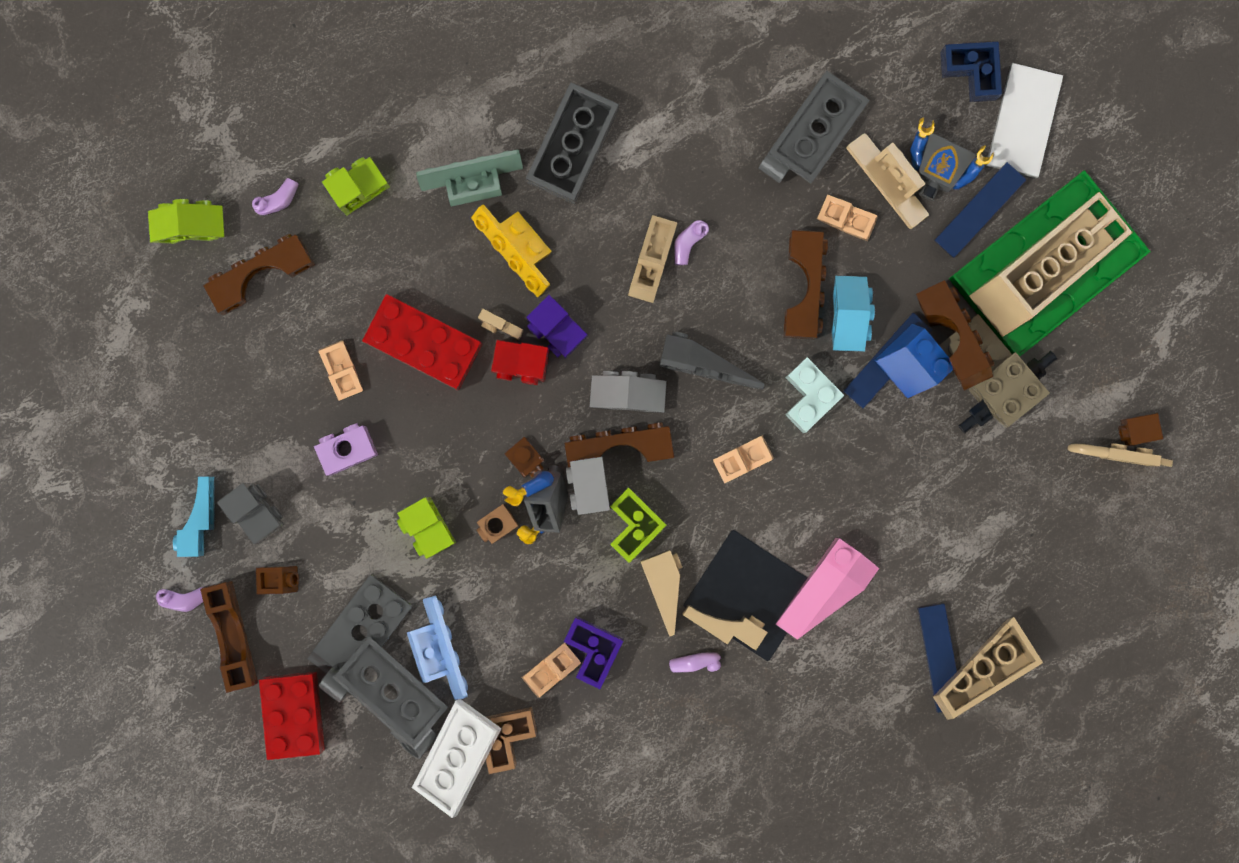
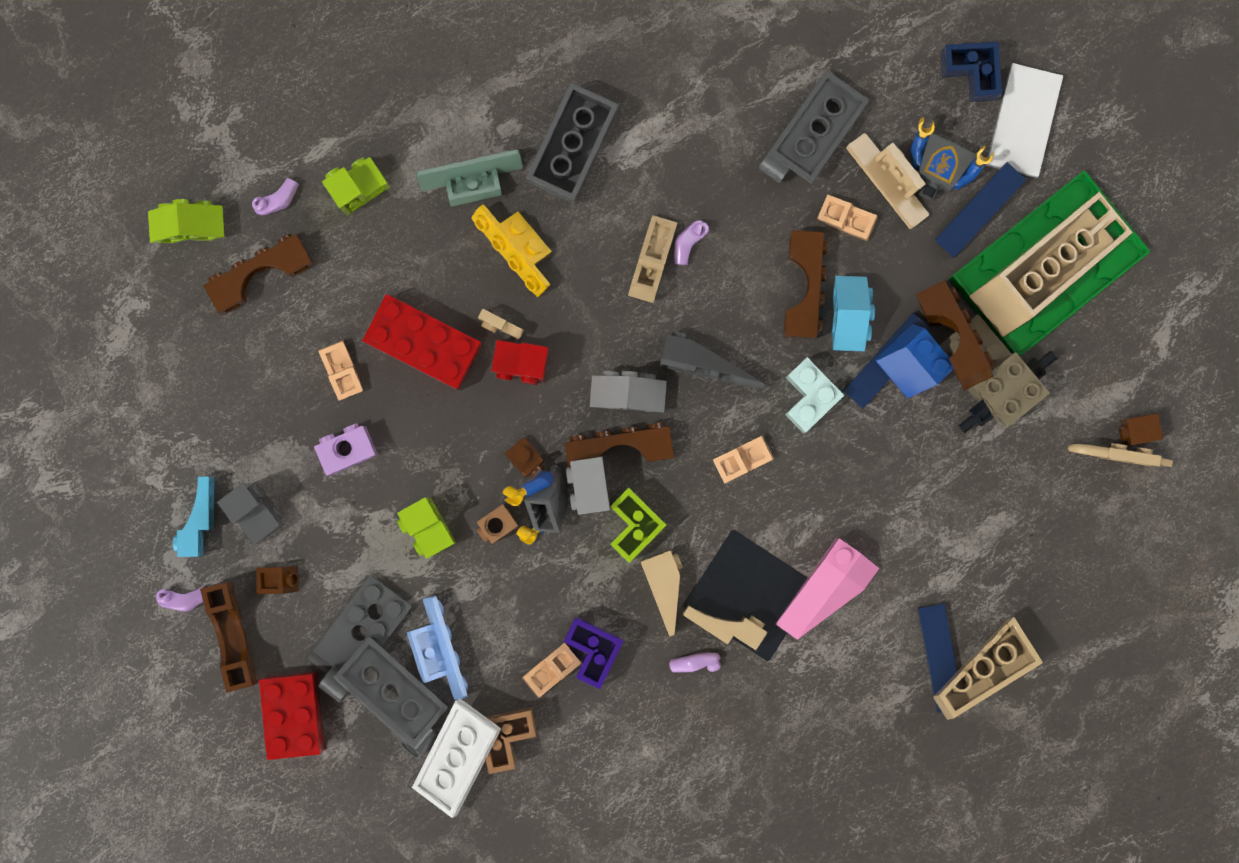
dark purple brick [526,295,588,359] -> none

